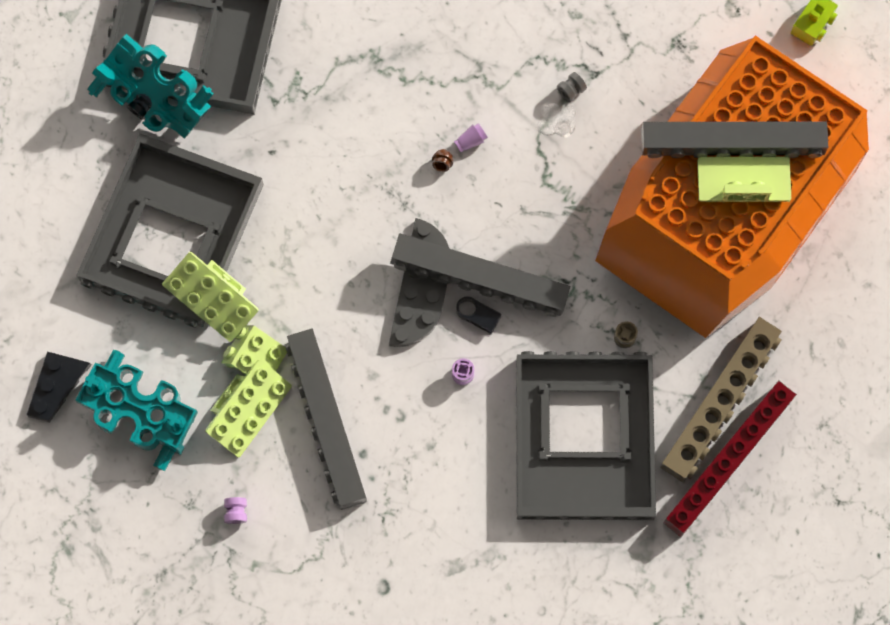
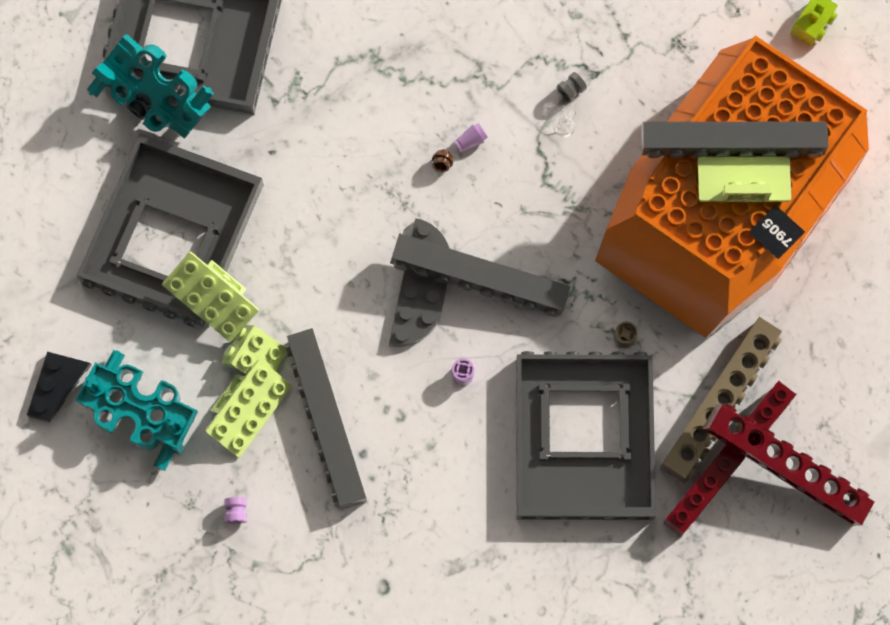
black piece [456,296,502,335] -> none
none -> dark red brick [702,404,875,526]
none -> black sticker [749,205,805,259]

